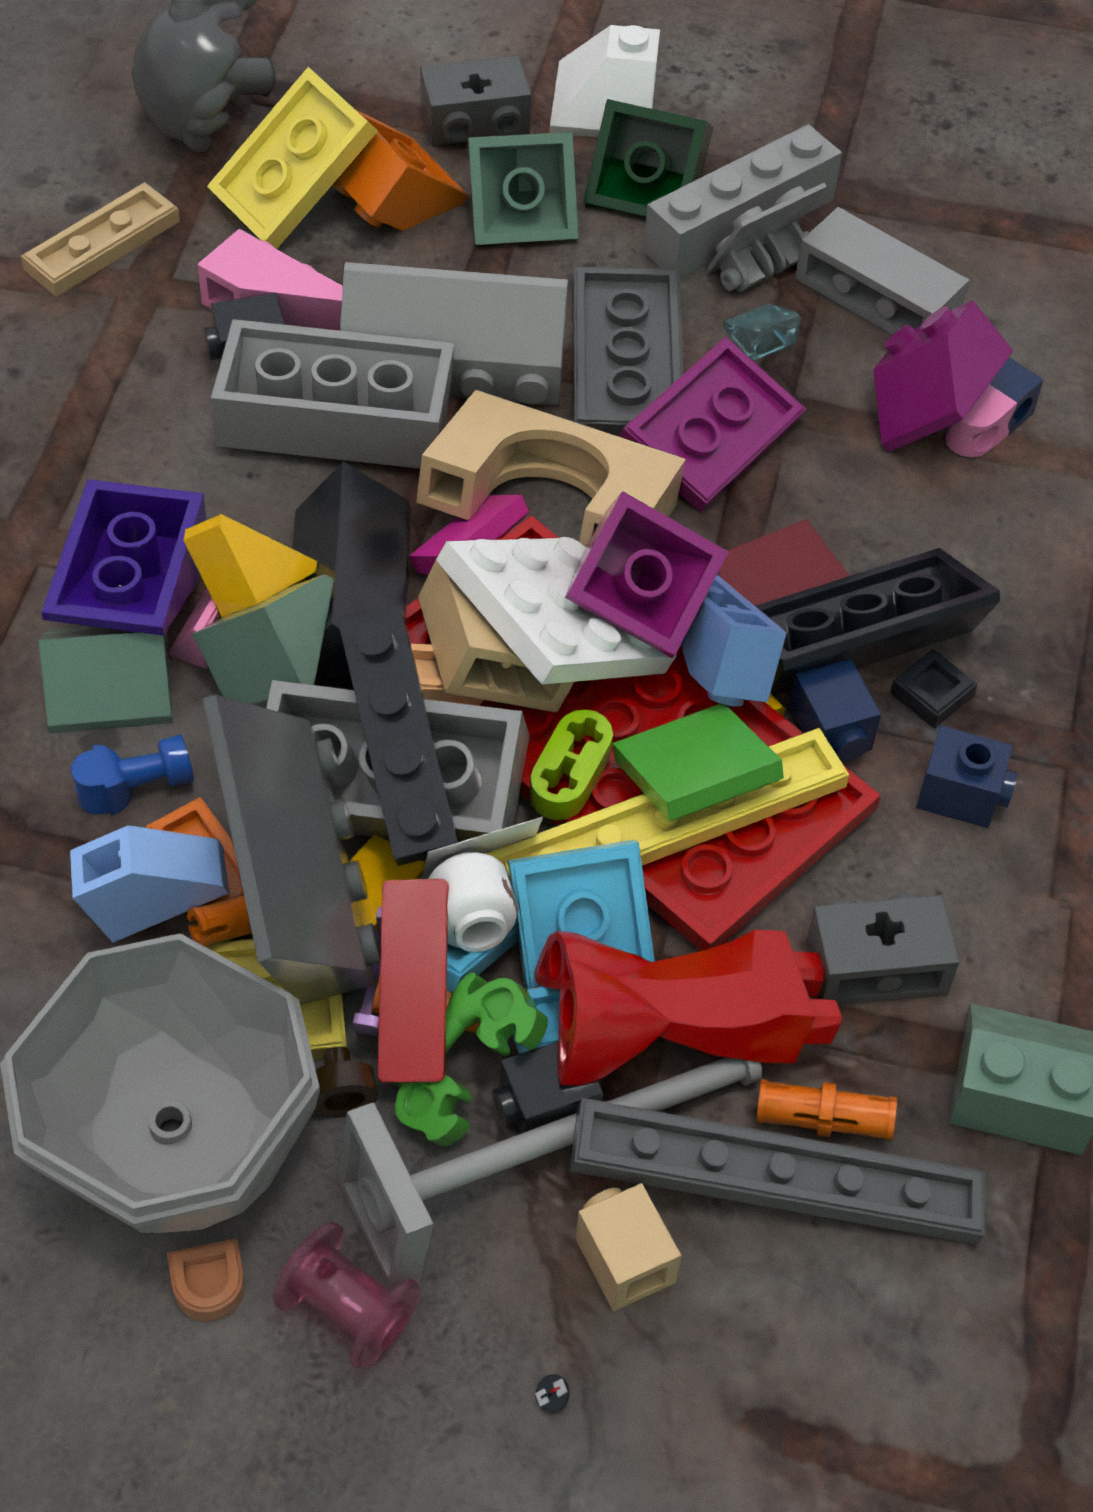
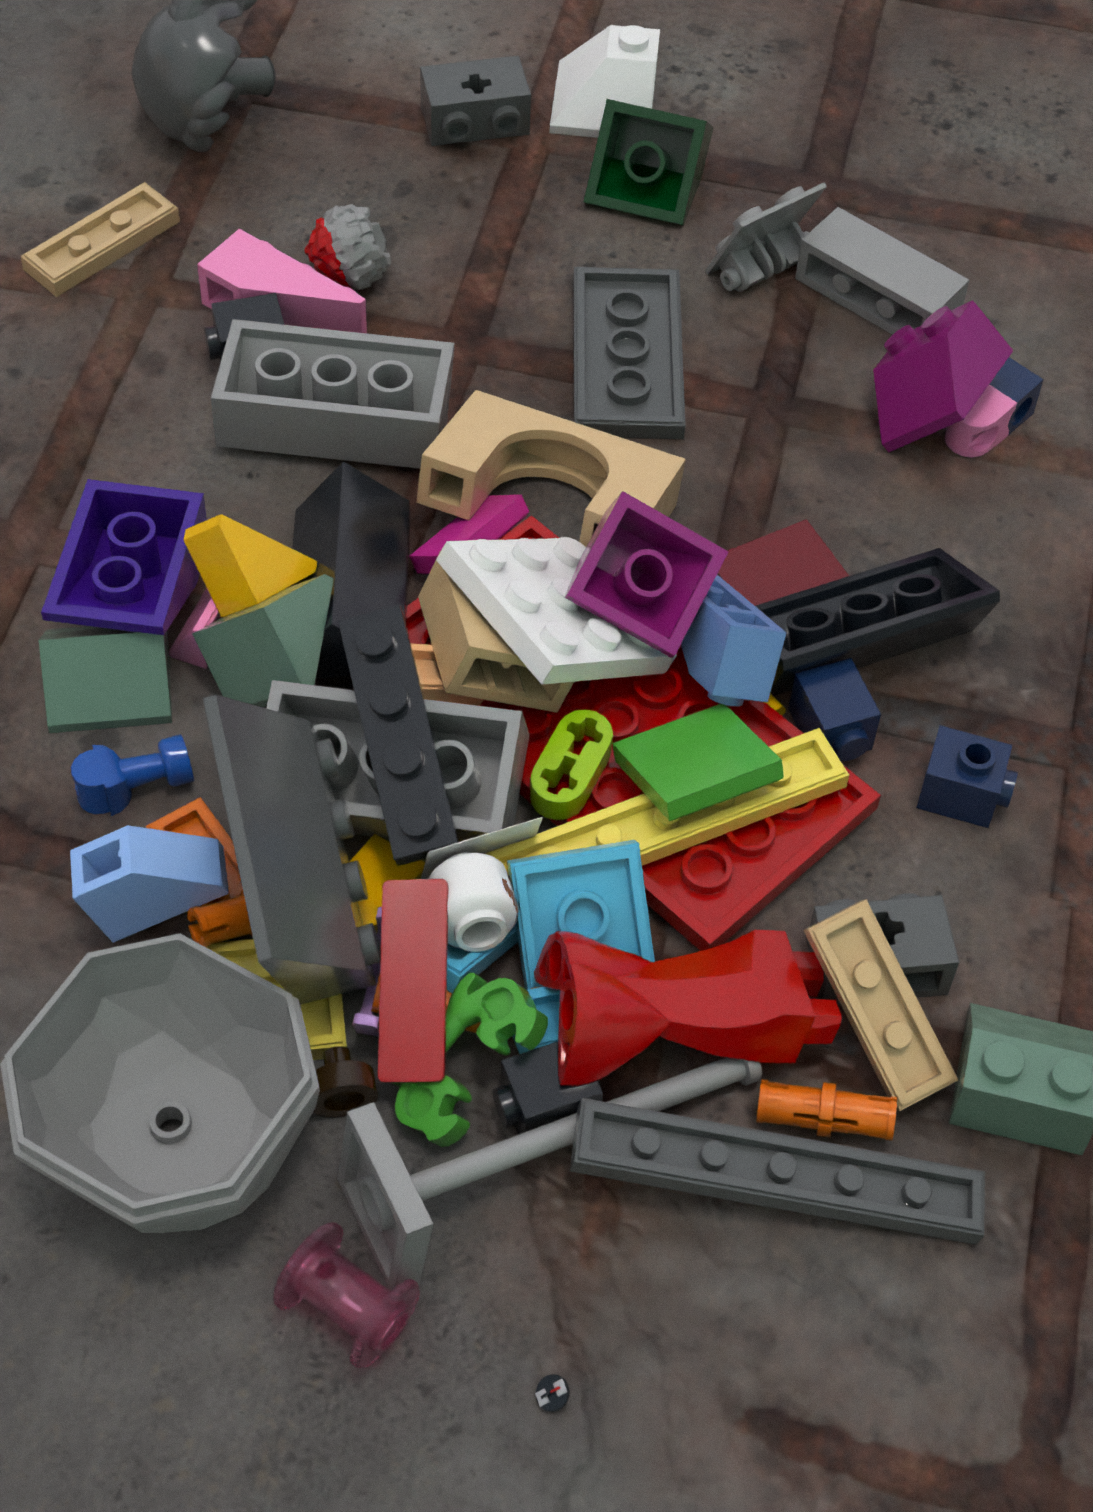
nougat tile [167,1238,245,1322] -> none
light yellow plate [207,67,378,249] -> none
orange slope [332,109,470,231] -> none
light grey slope [340,262,568,406] -> none
sand green slope [468,132,579,245] -> none
tan brick [575,1183,682,1312] -> none
magenta tile [619,336,806,513] -> none
light grey brick [643,124,842,279] -> none
clear light blue slope [723,303,801,360] -> none
black tile [890,649,978,729] -> none
none -> light grey piece [304,204,391,290]
none -> tan tile [803,899,958,1111]

